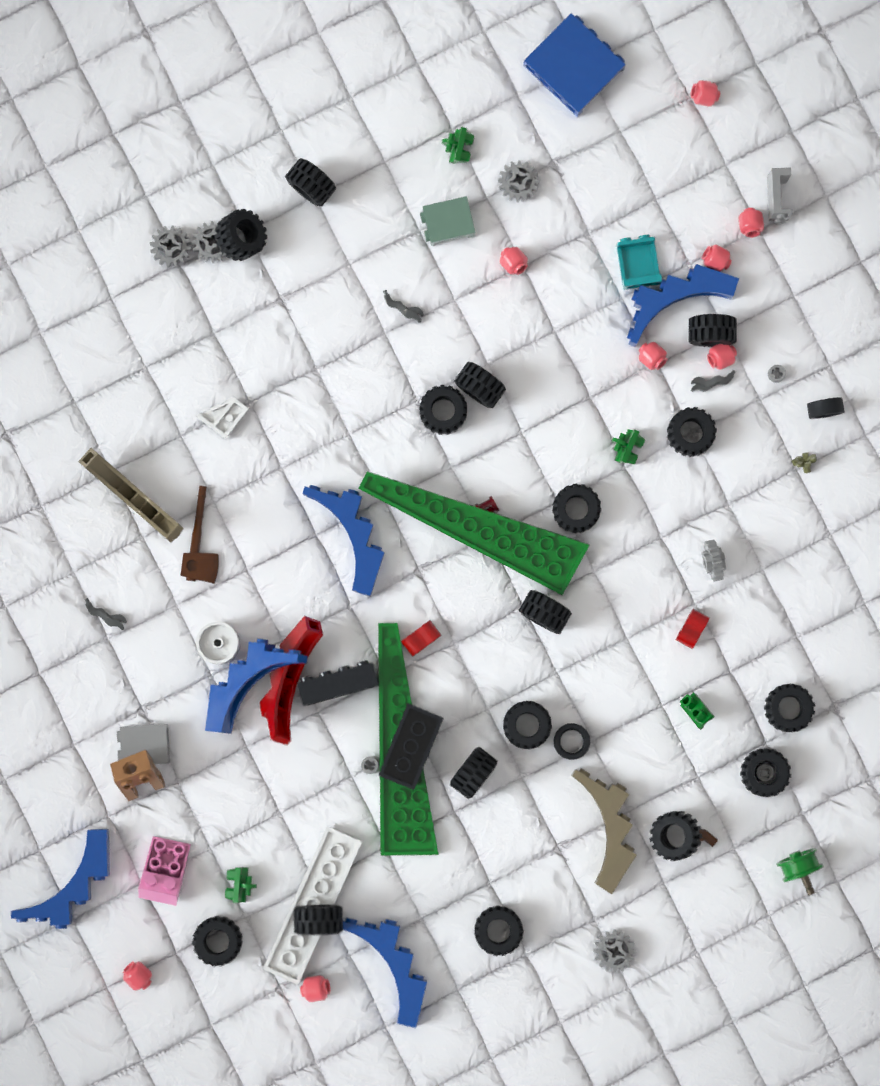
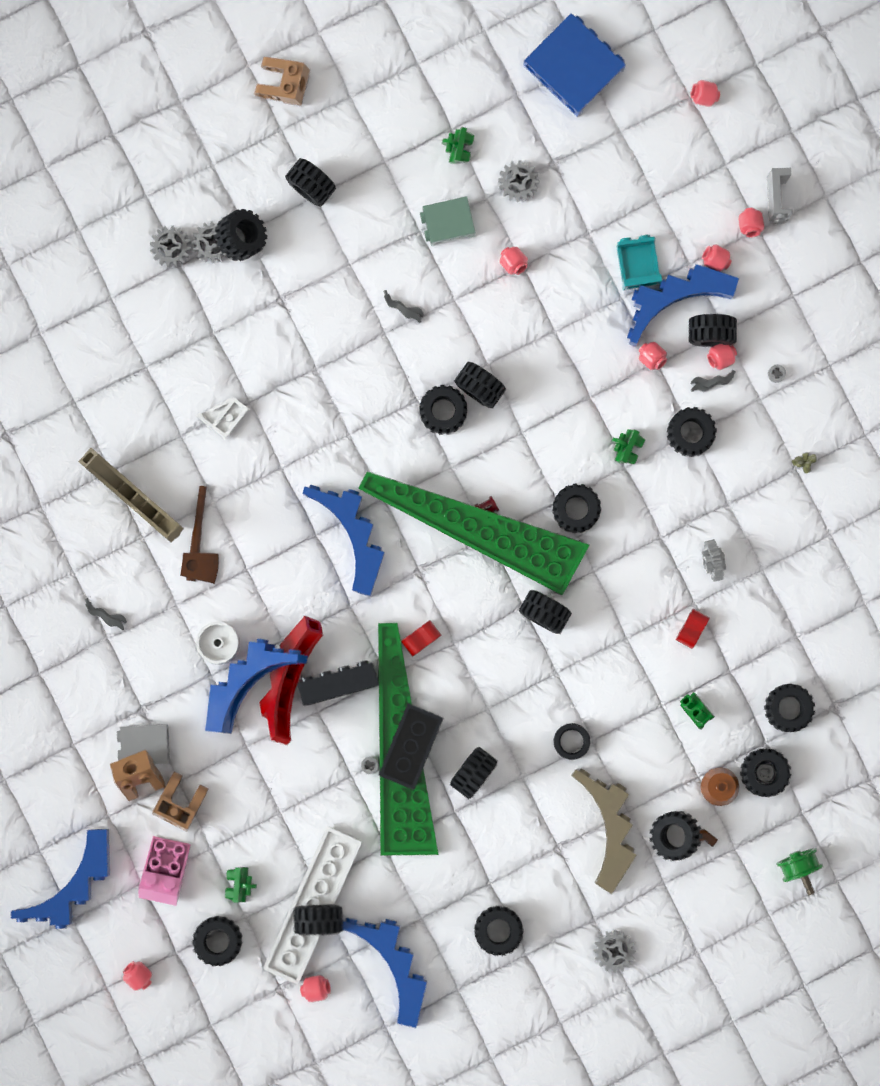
black tyre [503,701,552,749] -> none
black tyre [807,397,845,419] -> none
none -> medium nougat brick [152,771,209,832]
none -> medium nougat brick [254,57,310,106]
none -> dark orange cone [701,767,739,806]

